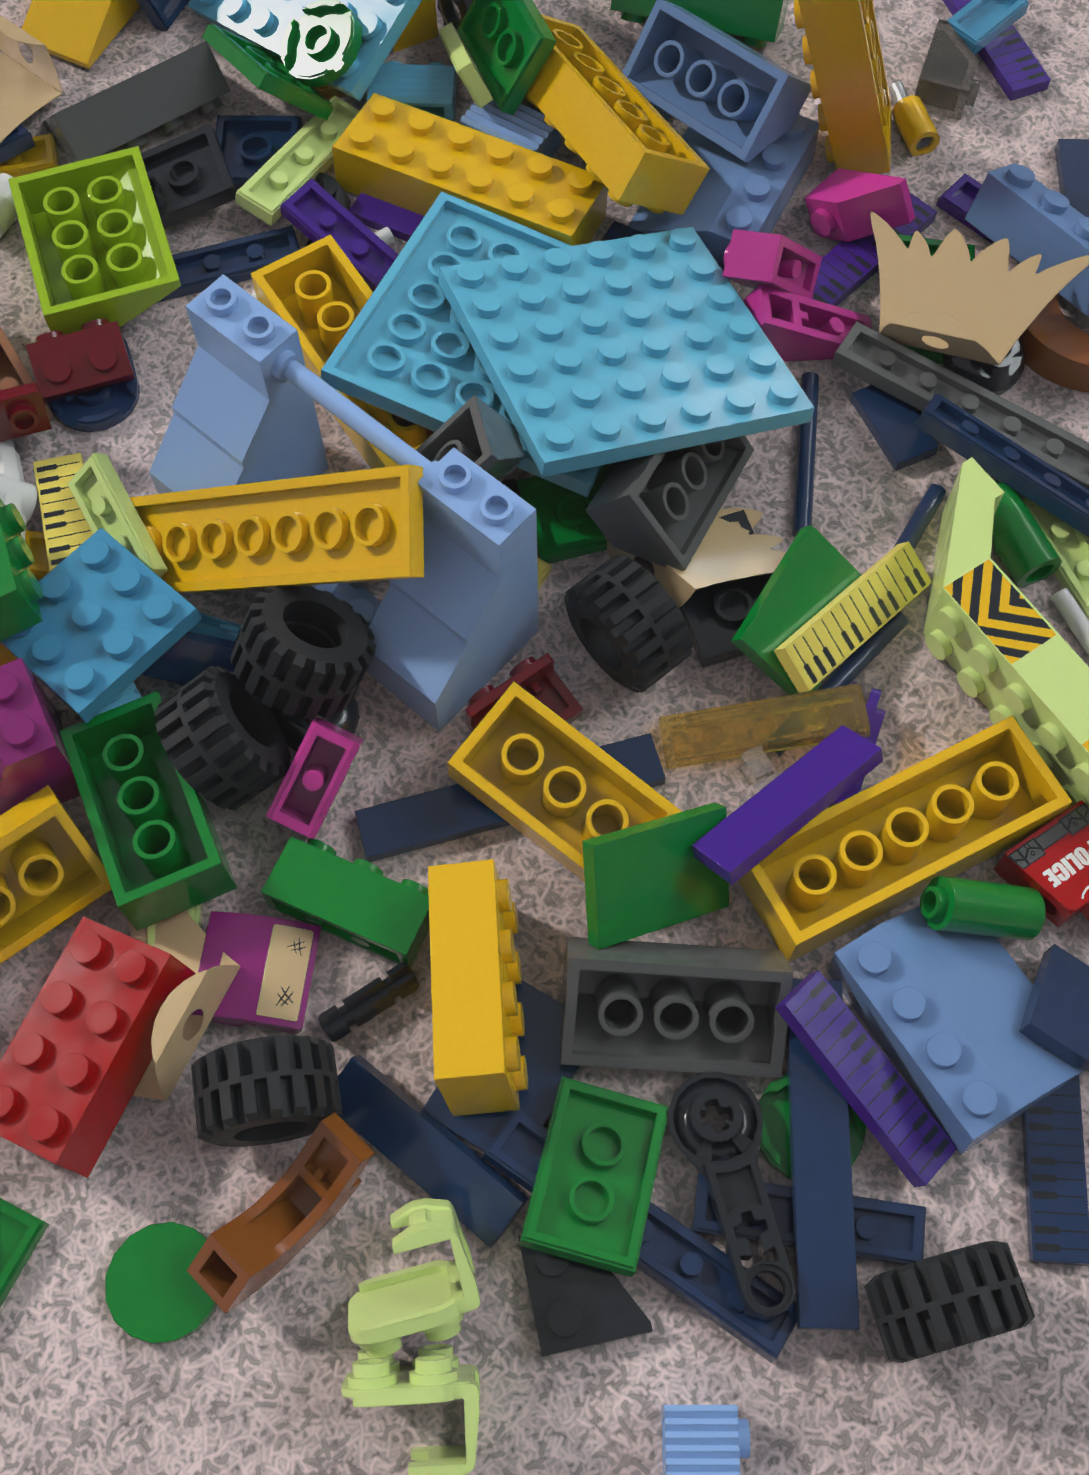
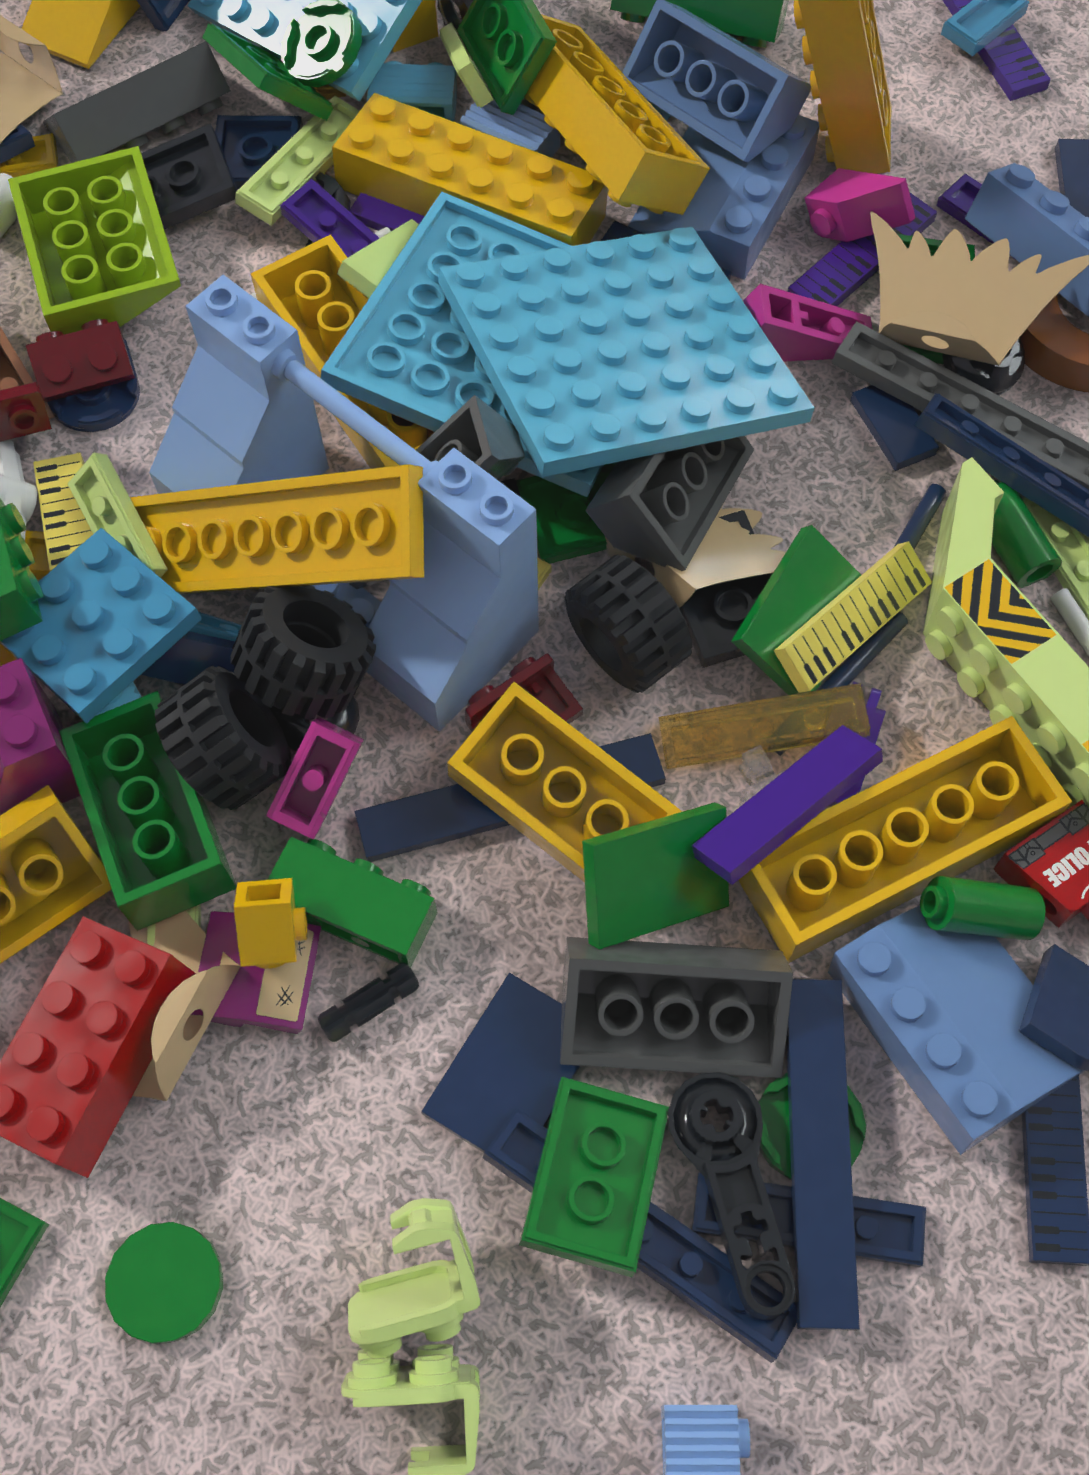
dark blue tile [157,225,300,303] -> none
dark orange arch [187,1112,375,1314] -> none
black tyre [191,1035,343,1147] -> none
dark blue tile [338,1054,528,1248] -> none
yellow brick [428,859,528,1116] -> none
black wing [518,1235,653,1357] -> none
dark pink slope [722,229,822,299] -> none
dark purple tile [775,970,957,1187] -> none
dark blue bar [792,372,819,537] -> none
black tyre [864,1240,1035,1363] -> none
yellow piece [889,81,940,156] -> none
clear smoke slope [915,19,981,120] -> none
none -> yellow brick [234,878,308,969]
none -> yellowish green tile [337,219,419,298]

